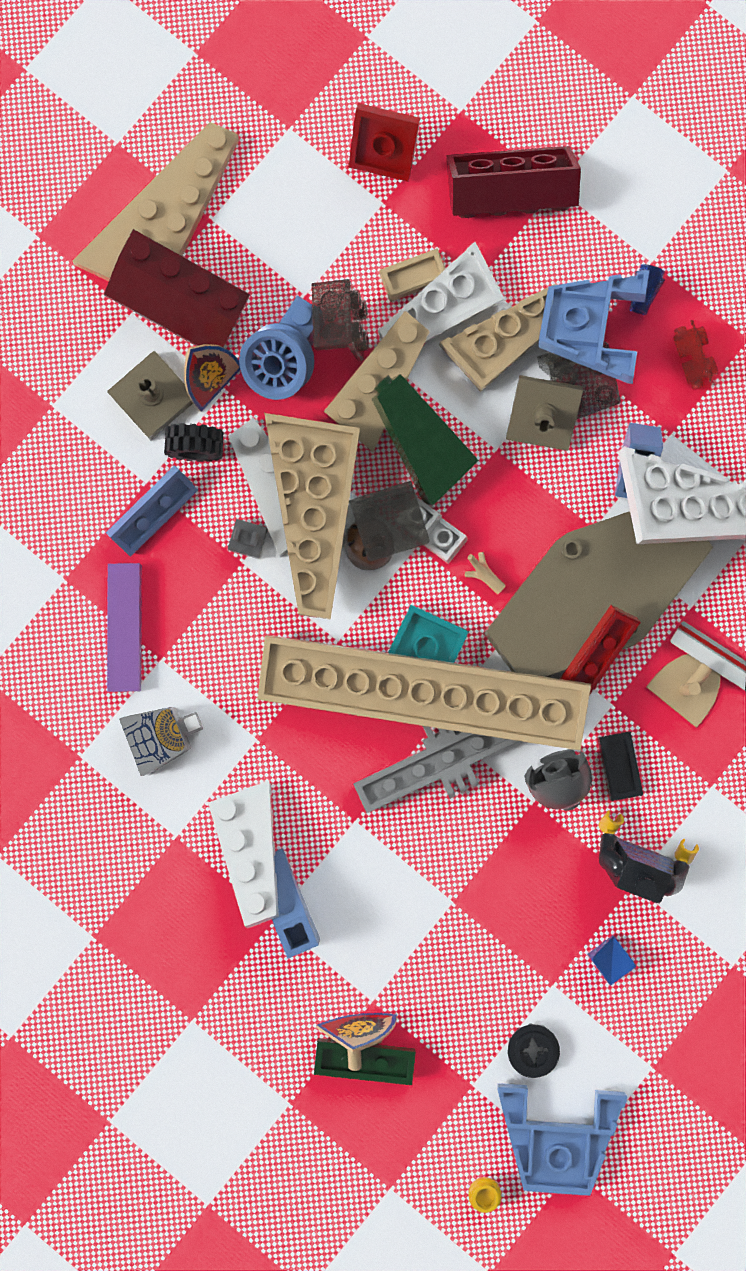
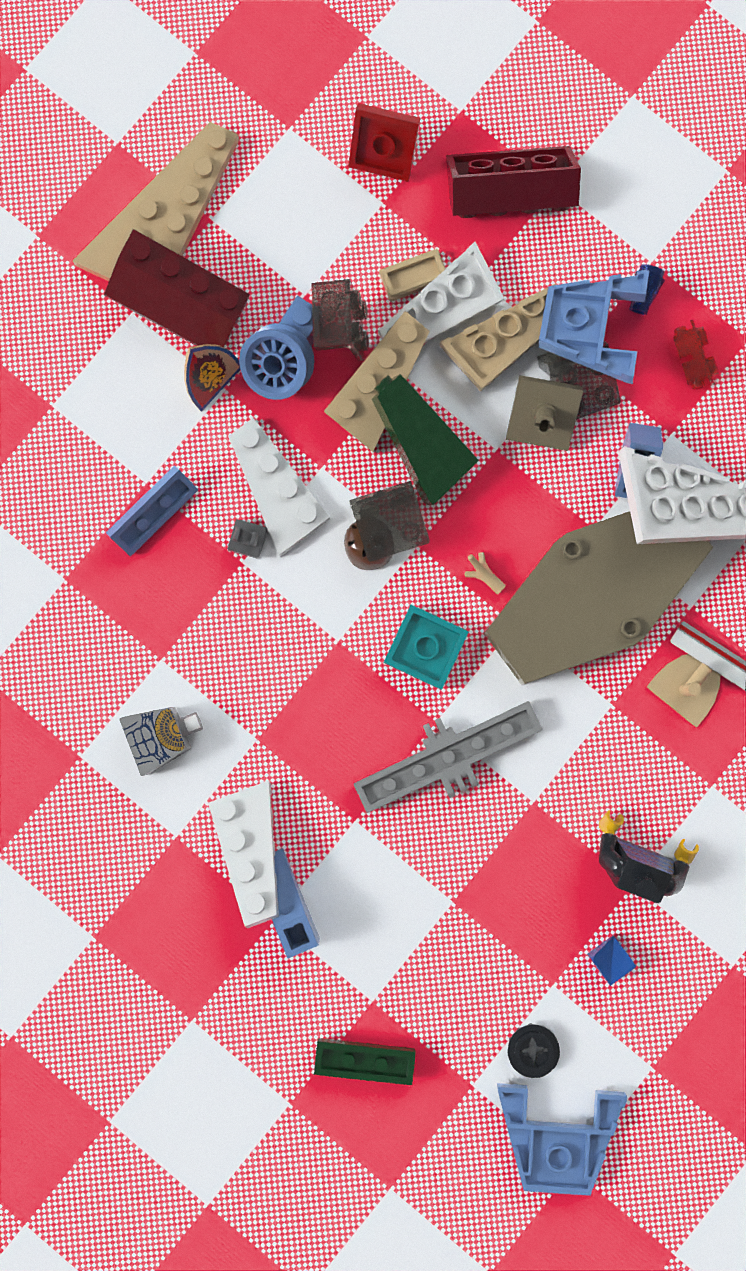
dark tan tile [107,350,193,441] -> none
medium lavender tile [107,563,142,692] -> none
black tyre [164,423,224,462] -> none
tan plate [257,635,591,751] -> none
tan wing [264,413,360,620] -> none
shield [316,1013,397,1071] -> none
white slope [396,496,468,564] -> none
yellow plate [468,1177,502,1213] -> none
dark grey cylinder [524,749,593,811] -> none
red tile [560,605,641,696] -> none
black tile [597,731,643,801] -> none

